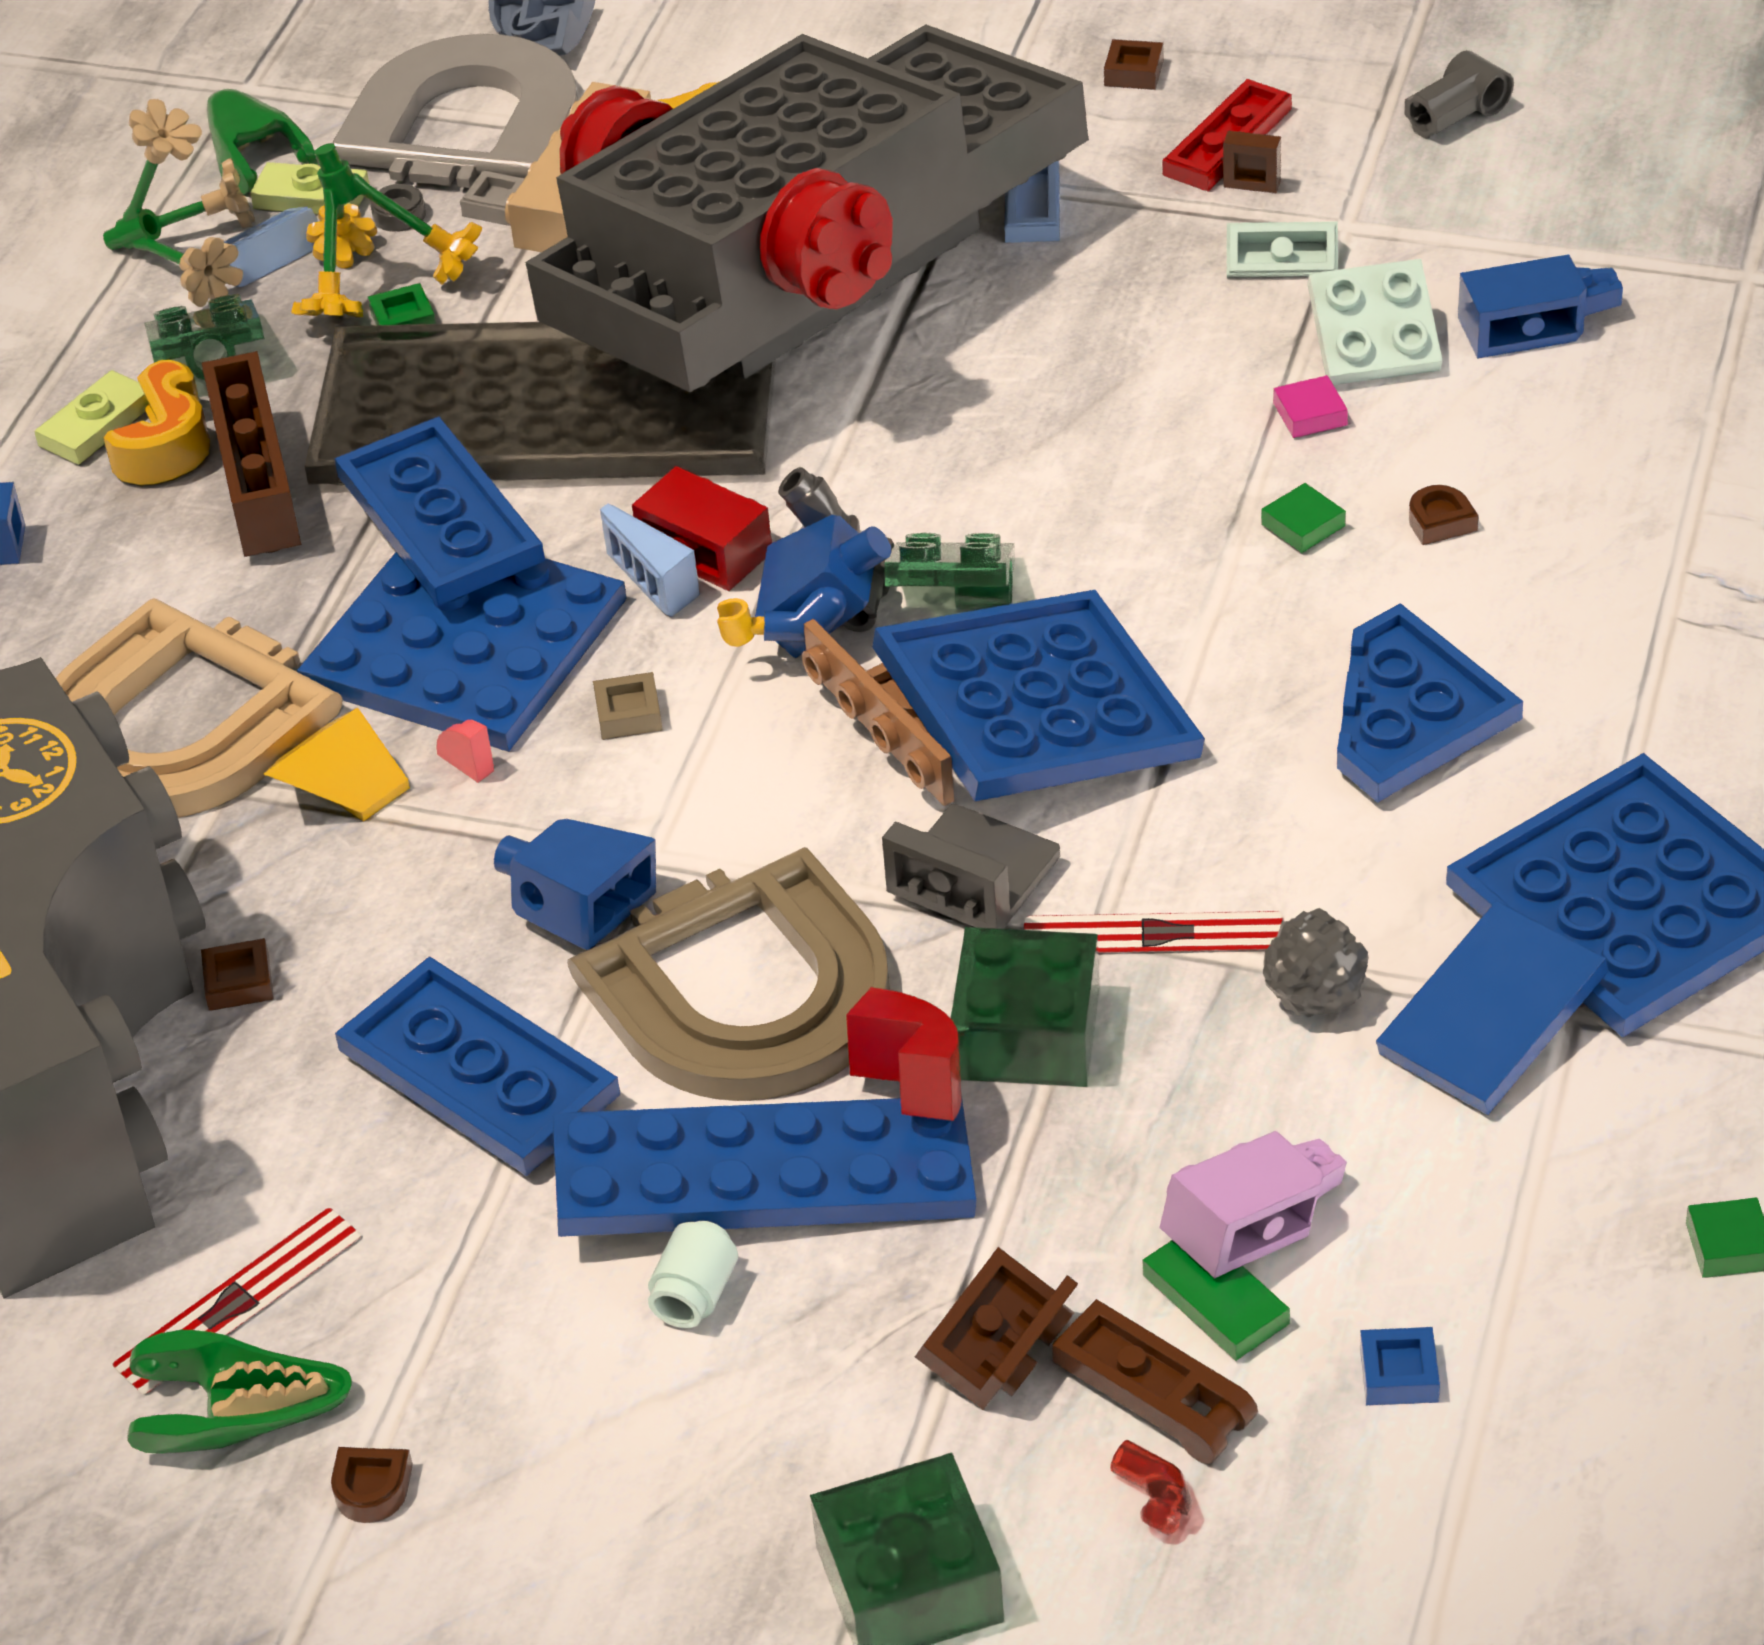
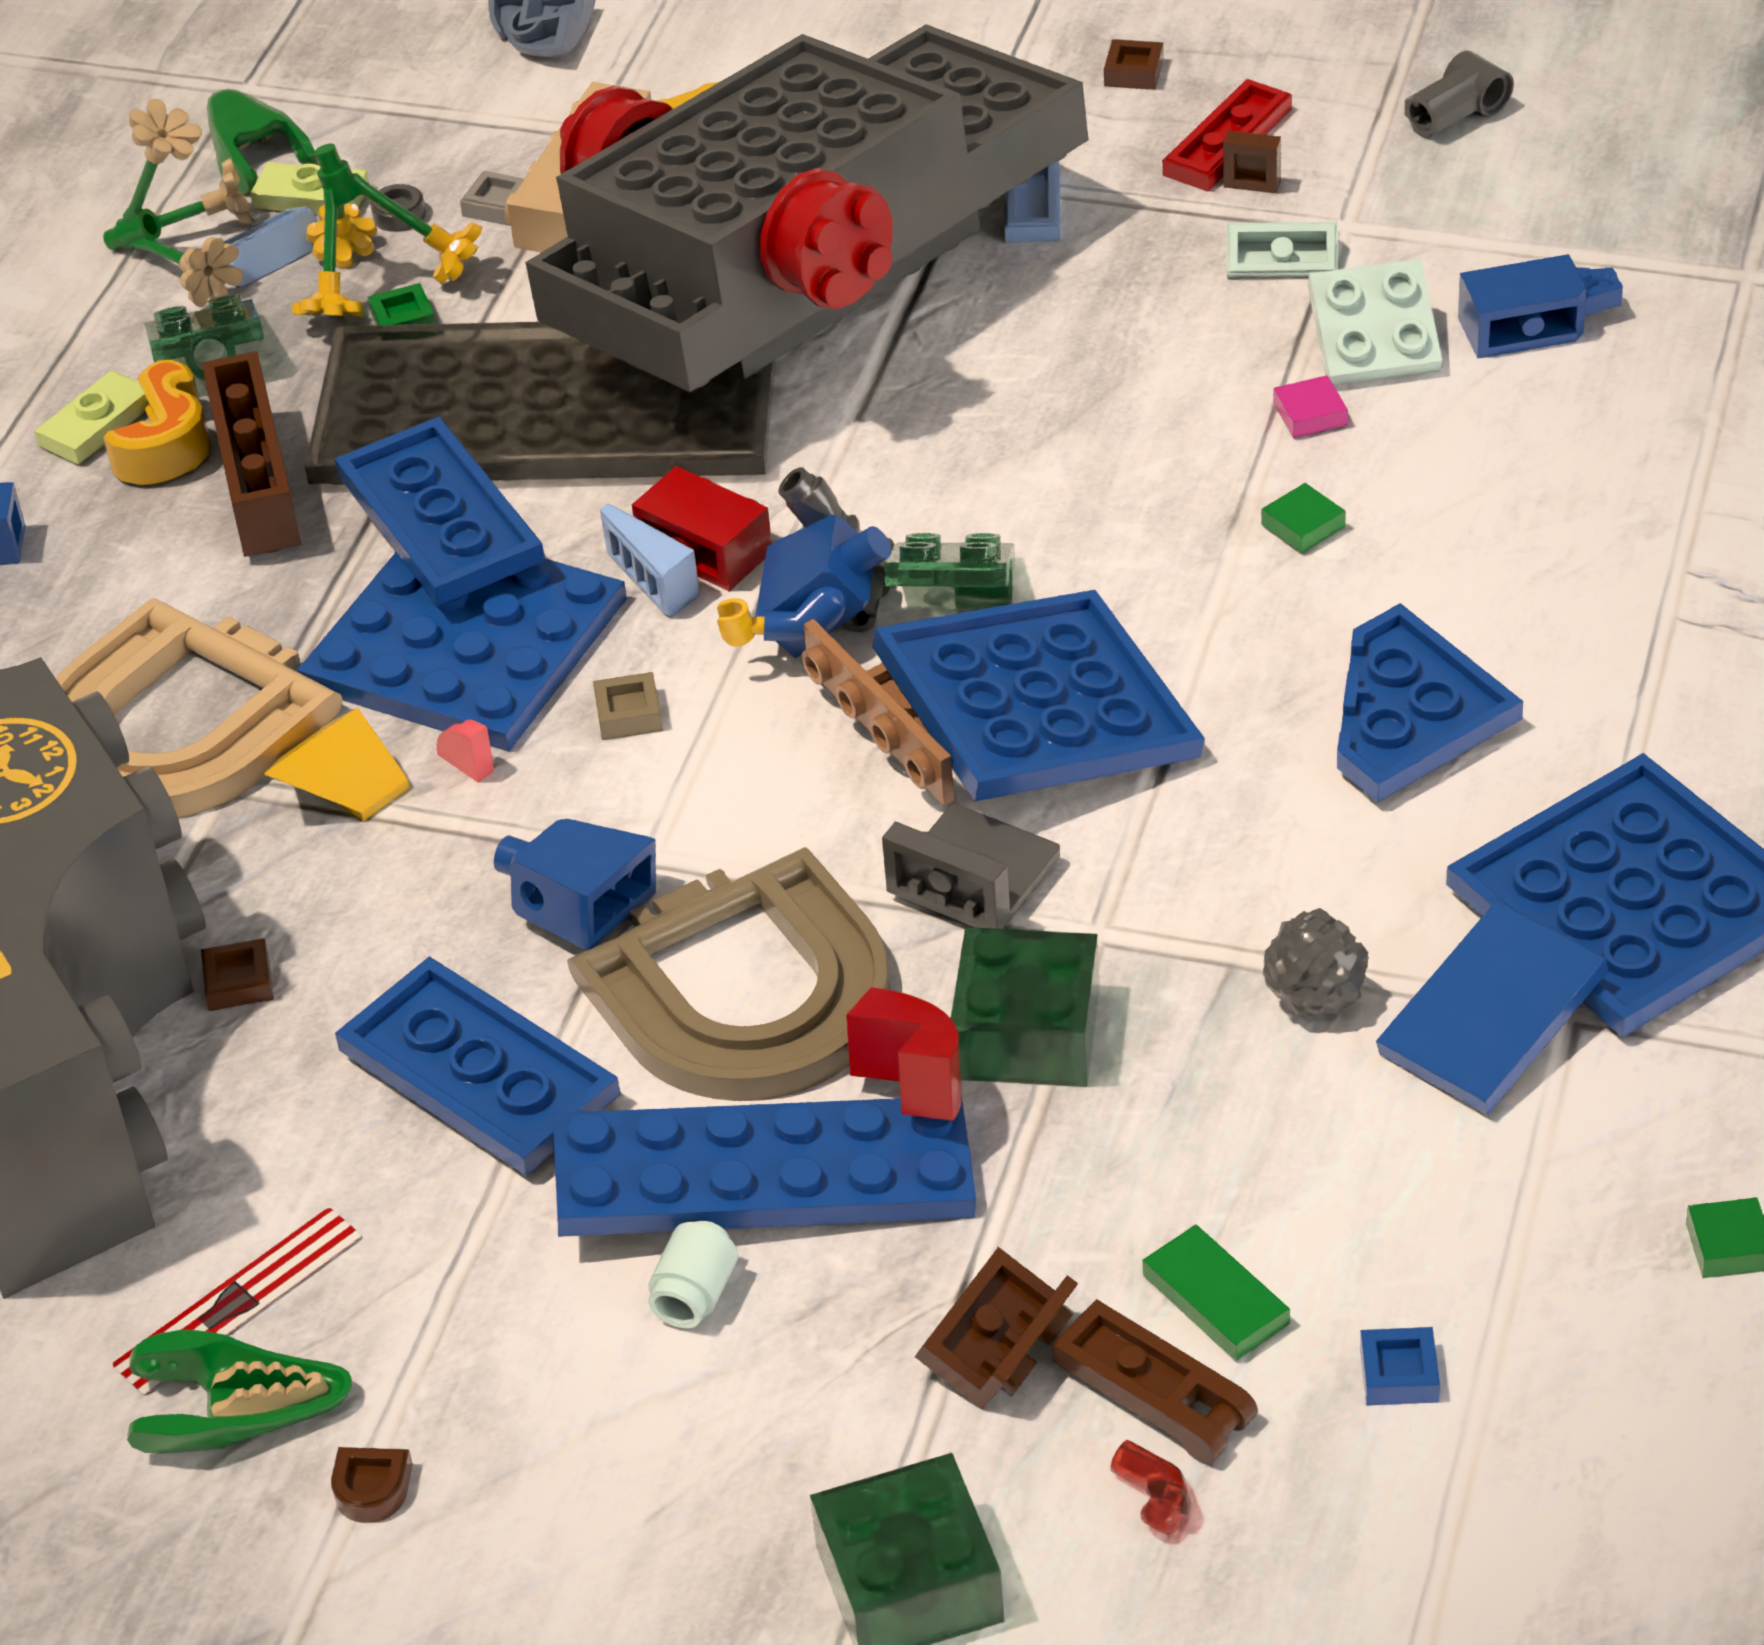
light grey piece [333,34,578,188] -> none
sticker [1024,911,1283,954] -> none
lavender hinge [1159,1131,1347,1278] -> none
reddish brown tile [1409,485,1479,545] -> none

